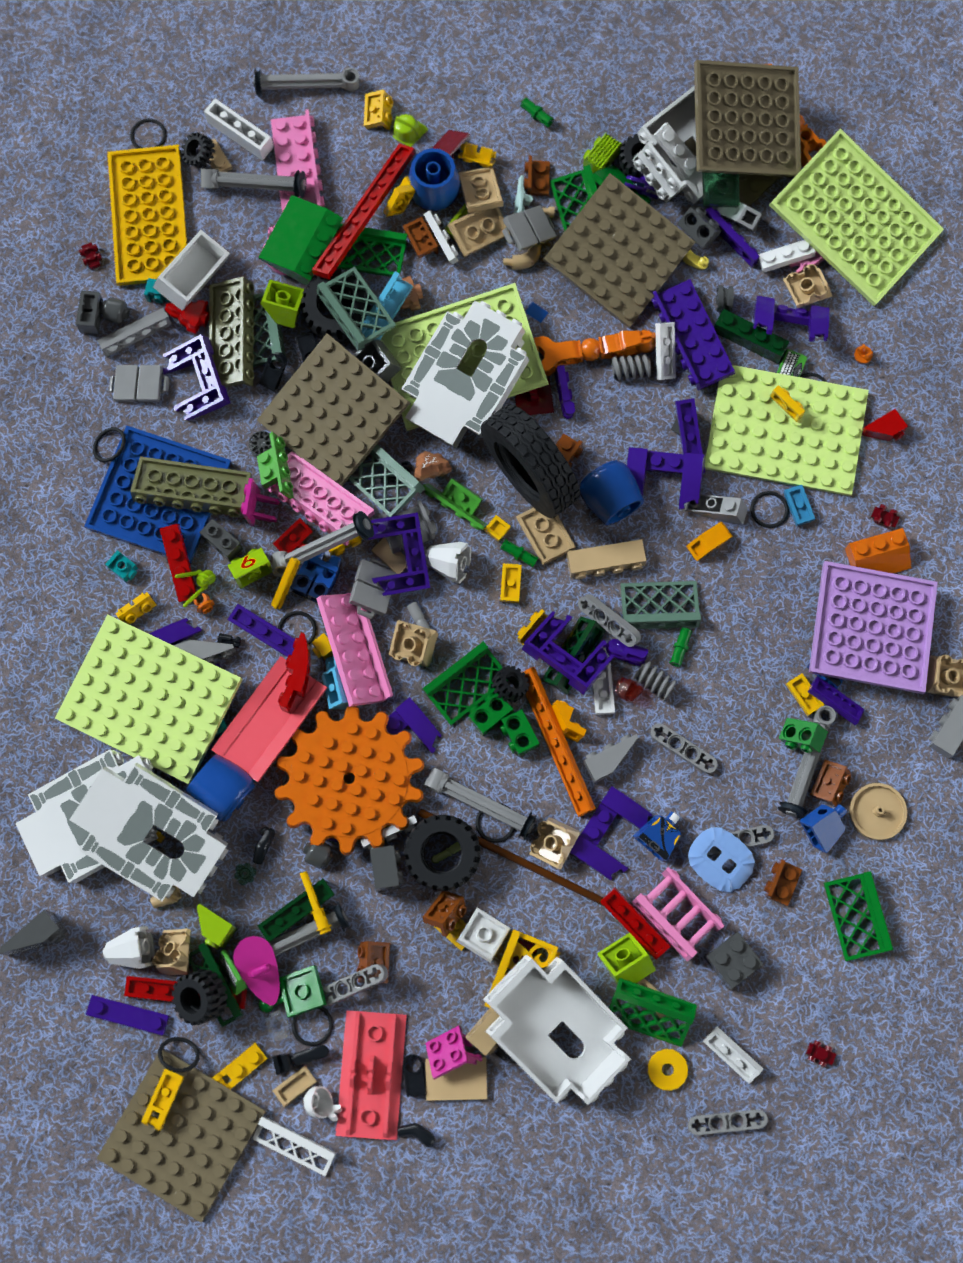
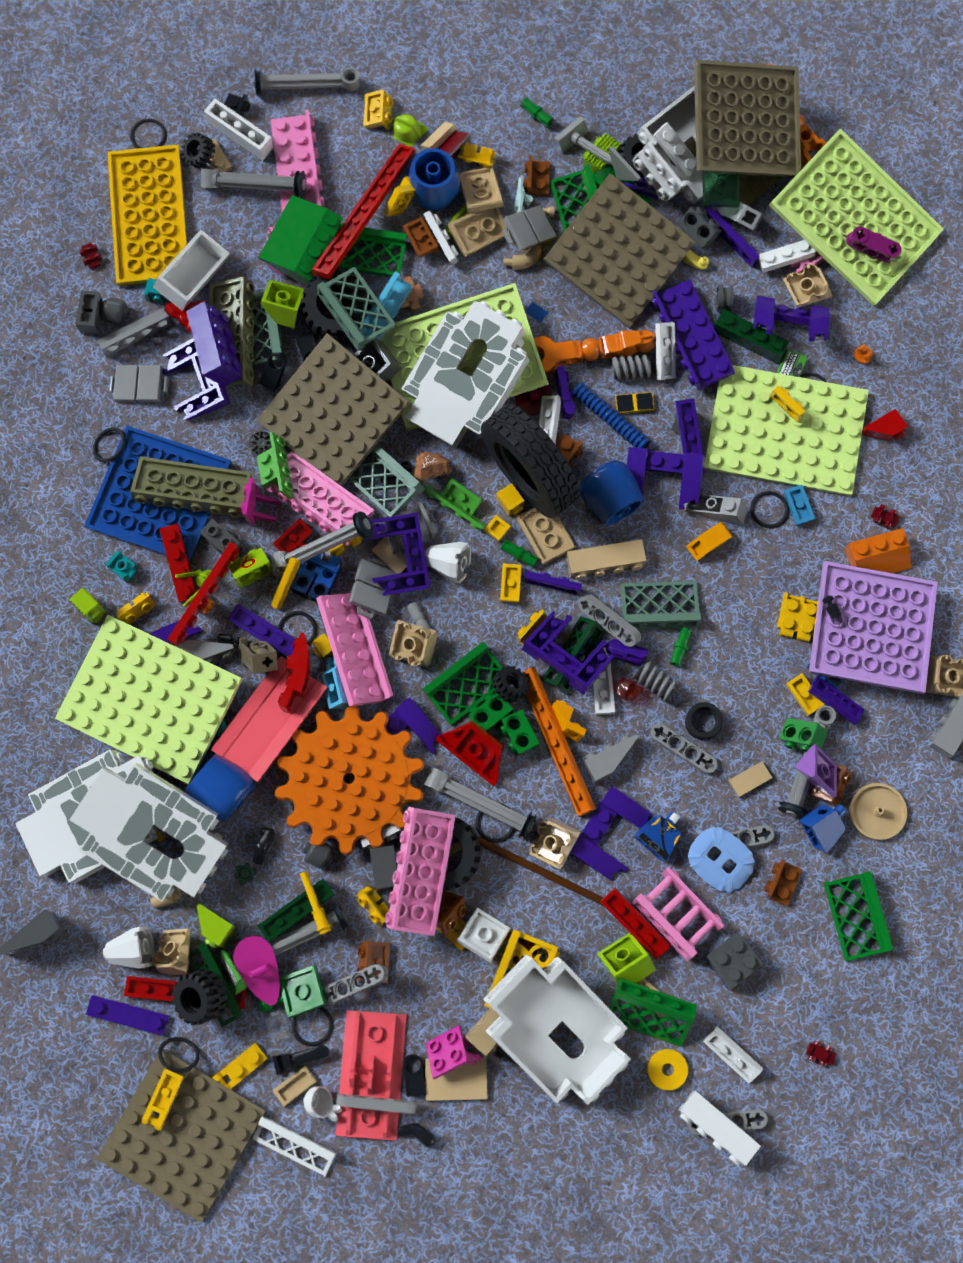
none -> lime brick [70,587,106,624]
none -> red plate [167,542,239,646]
none -> dark purple brick [187,301,242,387]
none -> black bracket [224,93,250,117]
none -> dark tan piece [239,637,278,674]
none -> light grey beam [336,1094,417,1114]
none -> yellow hinge [356,885,390,927]
none -> bright pink bracket [385,807,456,936]
none -> tan tile [421,122,457,150]
none -> red wing [435,721,503,786]
none -> yellow brick [496,483,525,516]
none -> dark purple plate [525,571,582,595]
none -> white plate [539,395,562,445]
none -> light grey piece [554,116,641,181]
none -> blue piece [572,382,650,449]
none -> black tile [615,392,654,414]
none -> white brick [678,1091,761,1166]
none -> black tyre [685,702,723,741]
none -> tan tile [728,761,772,798]
none -> yellow plate [776,592,818,642]
none -> medium lavender slope [795,744,837,798]
none -> black piece [822,596,842,620]
none -> magenta piece [846,226,902,263]

